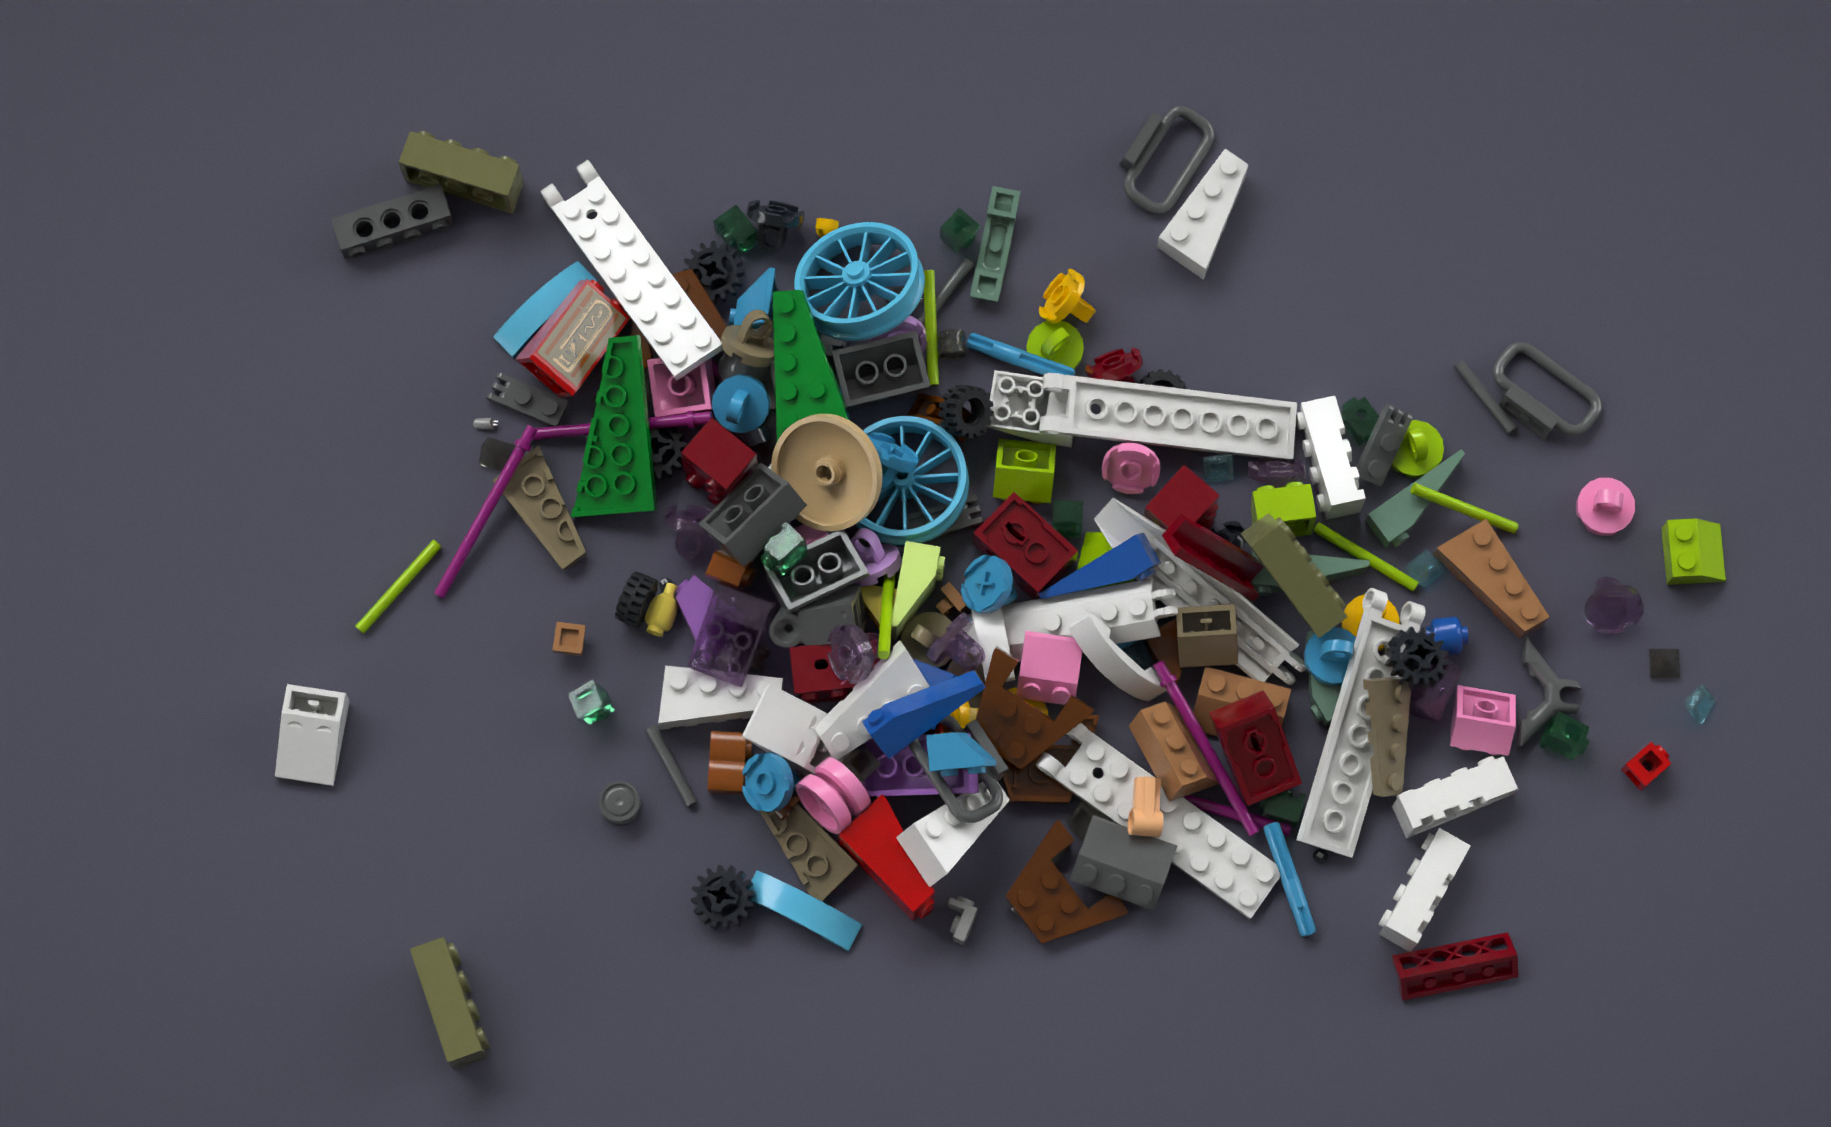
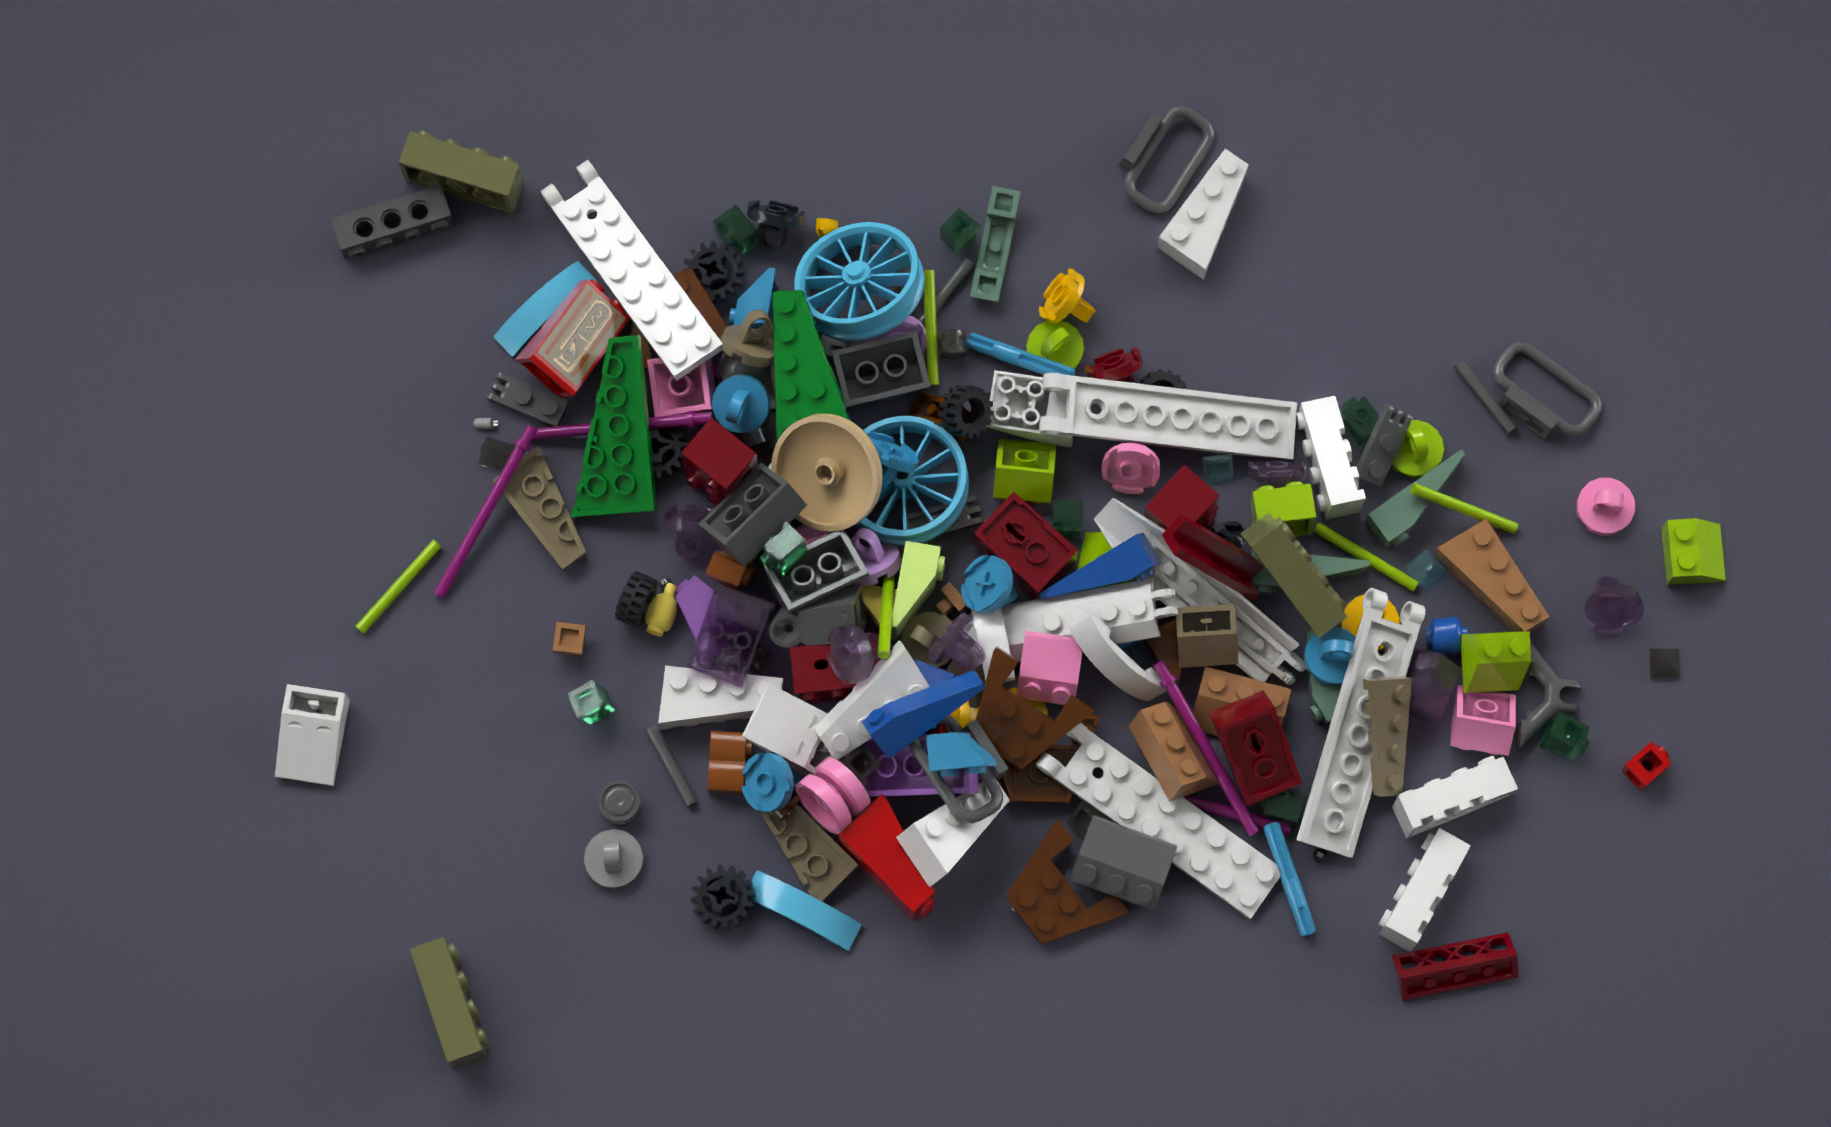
light grey bracket [948,896,978,946] -> none
light nougat piece [1127,776,1163,837] -> none
black gear [1384,626,1450,691] -> none
clear light blue slope [1686,684,1716,724] -> none
none -> light grey tile [584,829,644,890]
none -> lime slope [1461,631,1531,693]

